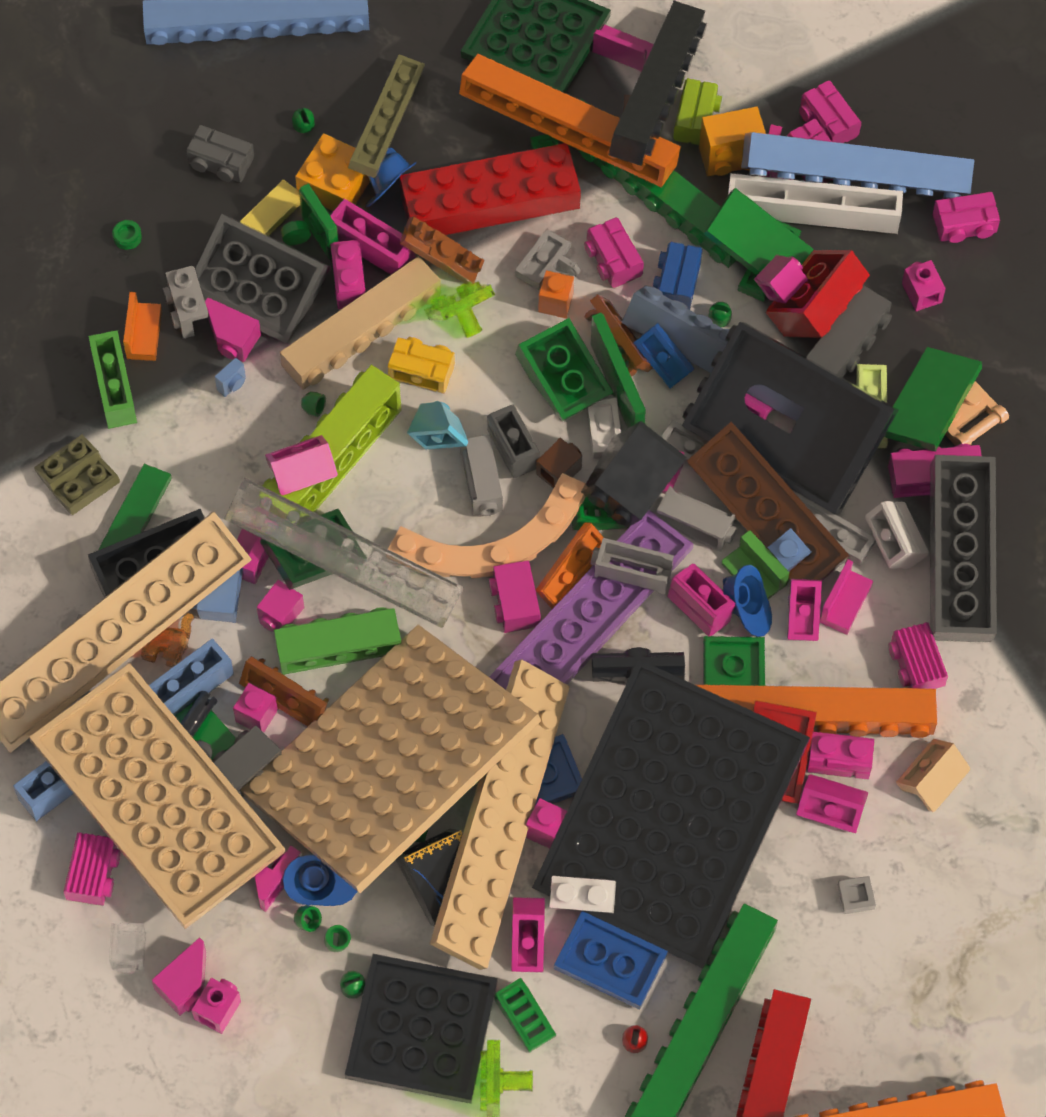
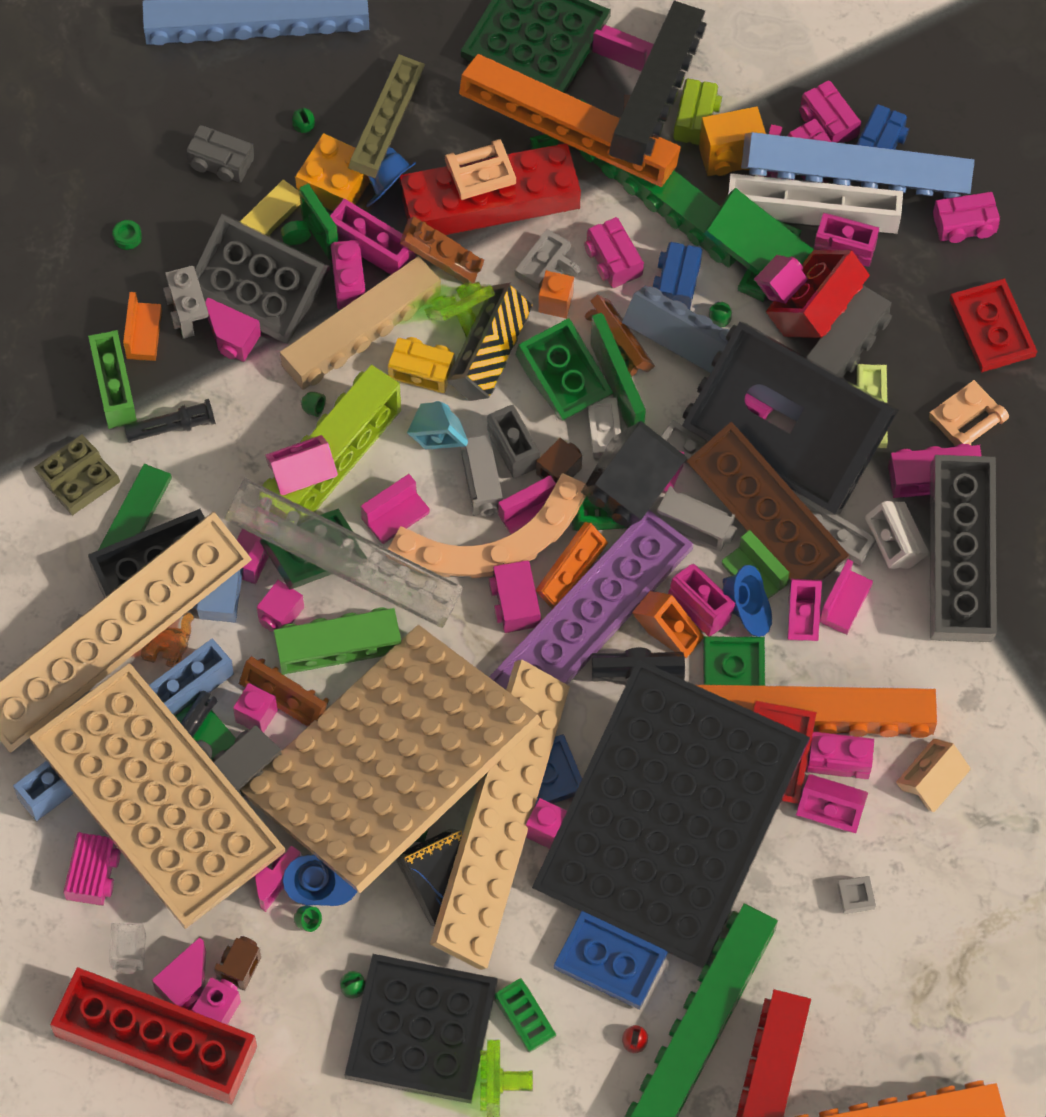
medium blue plate [215,358,246,397] -> none
green hinge [324,925,351,952] -> none
dark pink slope [511,897,545,972] -> none
white plate [549,876,616,913] -> none
light grey window [591,538,674,595] -> none
blue plate [634,323,694,389] -> none
medium blue plate [768,528,811,571] -> none
green tile [884,347,982,452] -> none
dark pink brick [888,622,948,689] -> none
dark pink brick [902,260,946,311] -> none
none -> red brick [50,967,257,1105]
none -> black pin [124,399,216,443]
none -> reddish brown brick [214,936,261,991]
none -> dark pink panel [360,474,430,544]
none -> light nougat plate [445,139,516,200]
none -> brick [446,282,533,401]
none -> dark pink panel [498,476,556,534]
none -> orange slope [632,591,704,658]
none -> dark pink brick [814,213,879,267]
none -> blue brick [856,104,909,150]
none -> red plate [949,278,1037,373]

